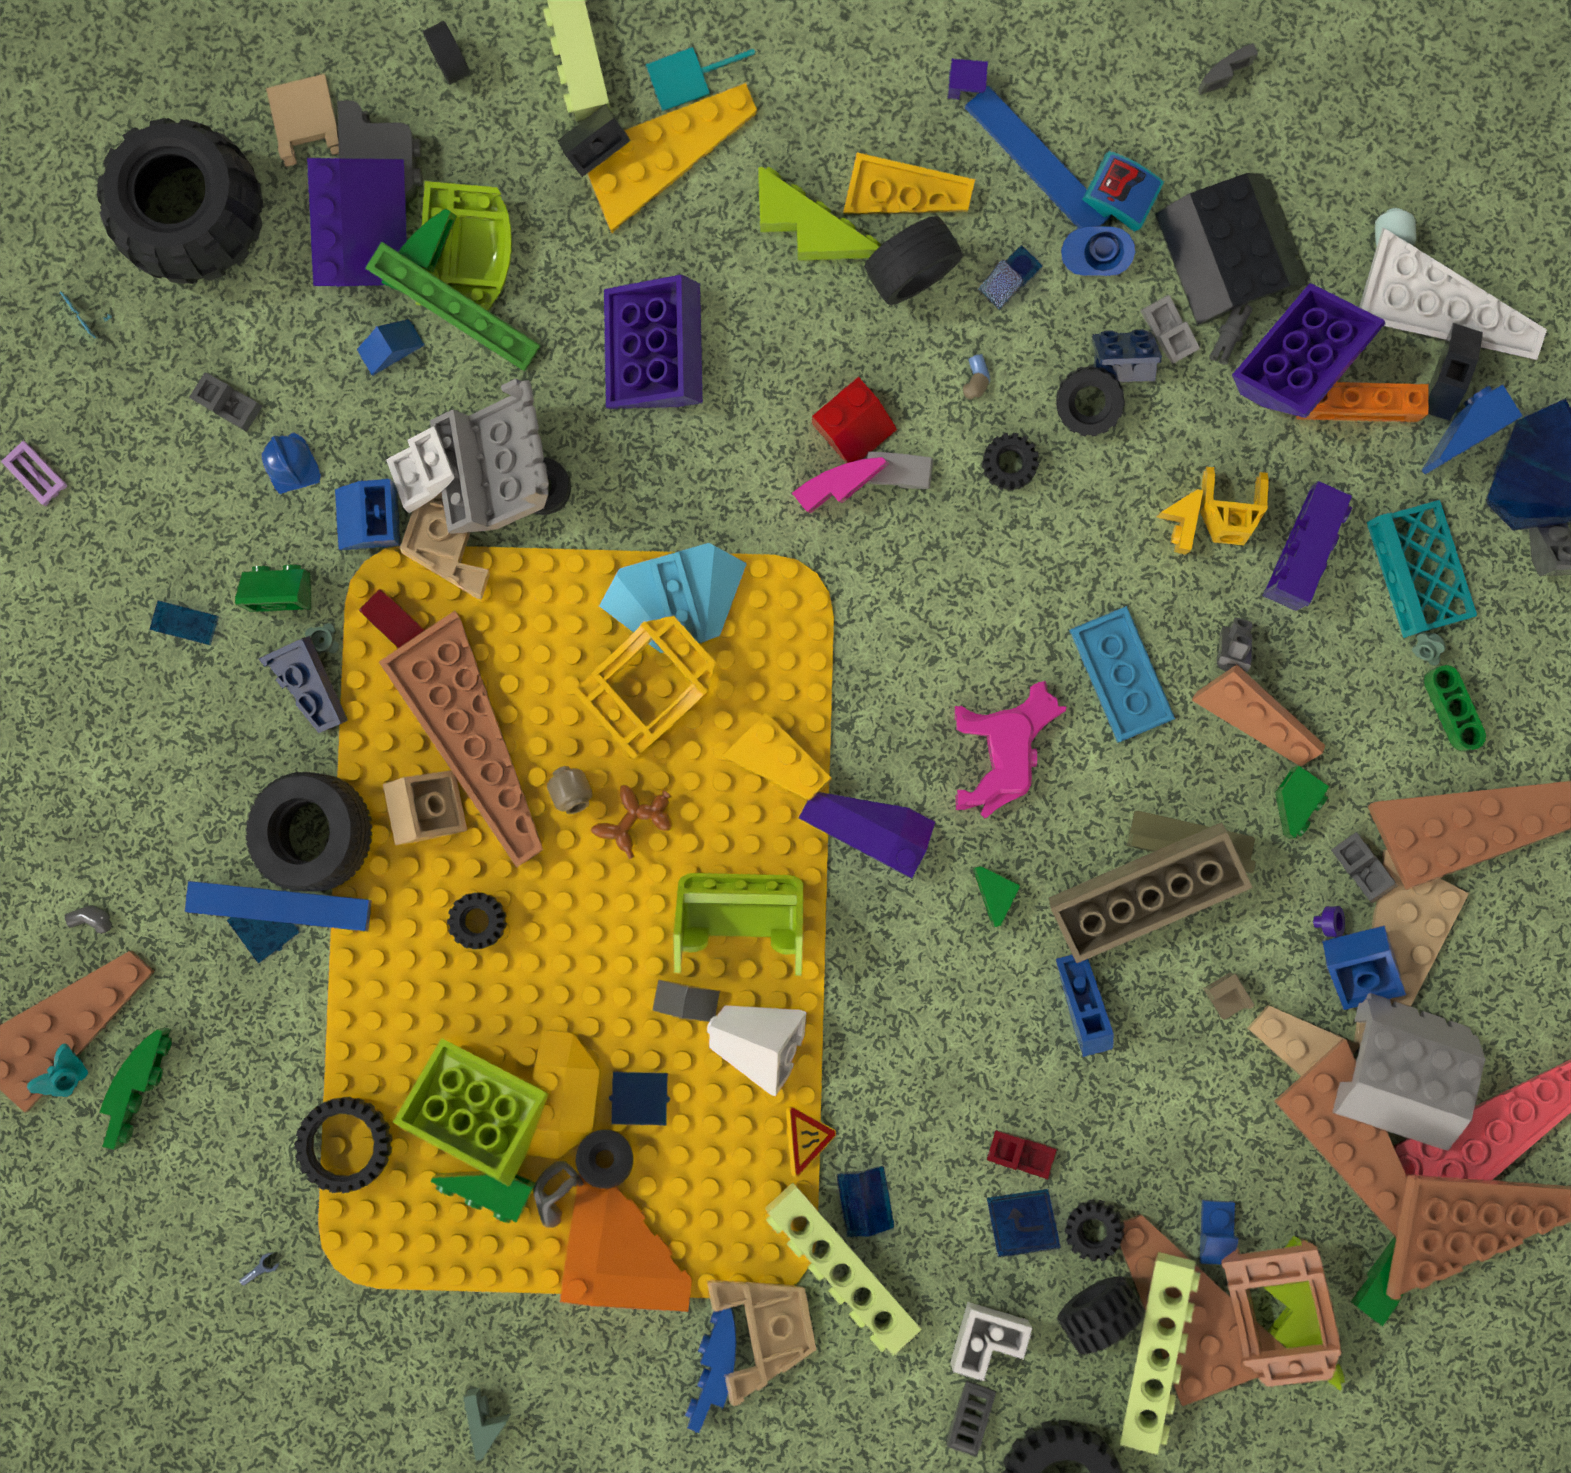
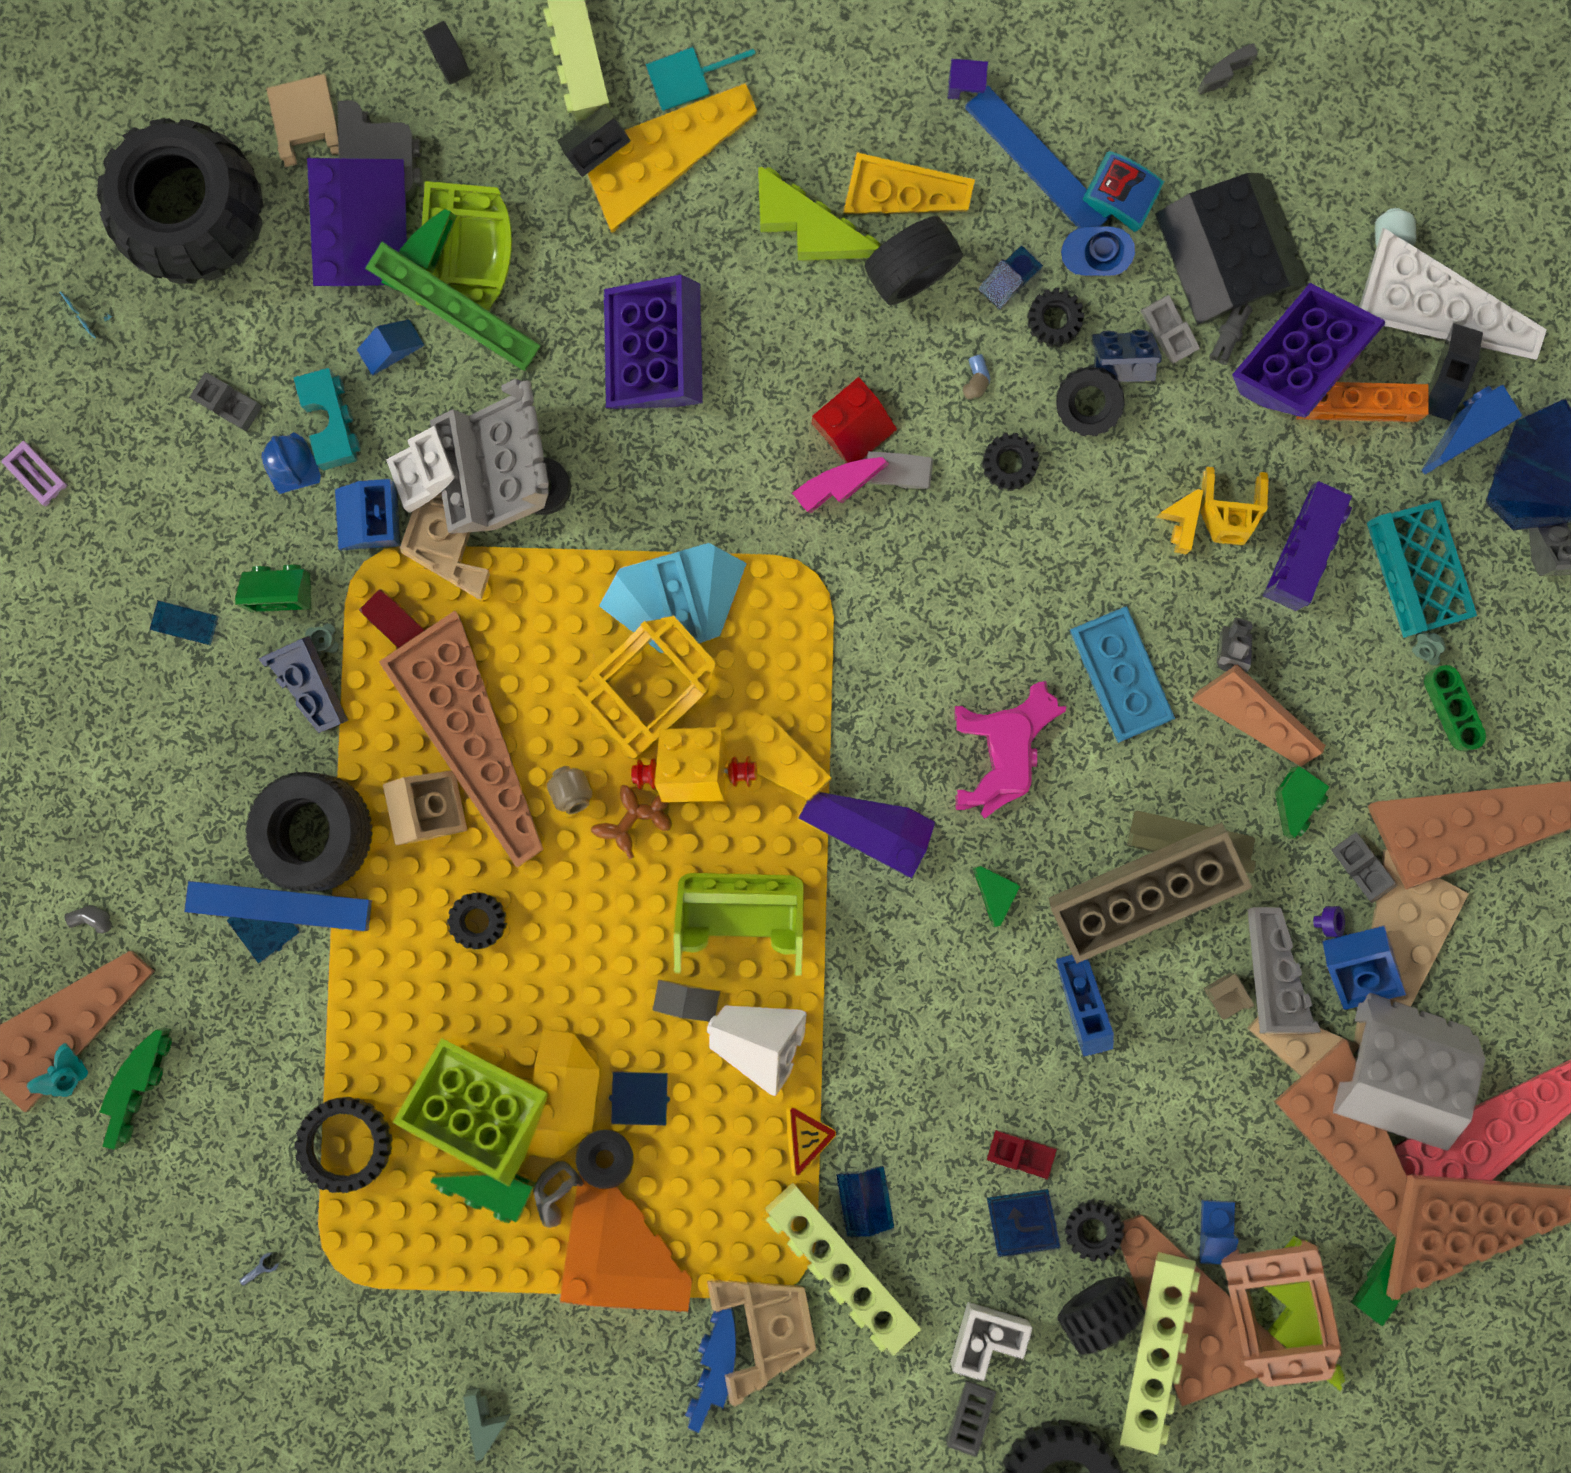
none -> teal arch [293,368,361,471]
none -> yellow brick [631,727,757,802]
none -> black tyre [1027,288,1084,347]
none -> light grey wing [1247,907,1321,1034]

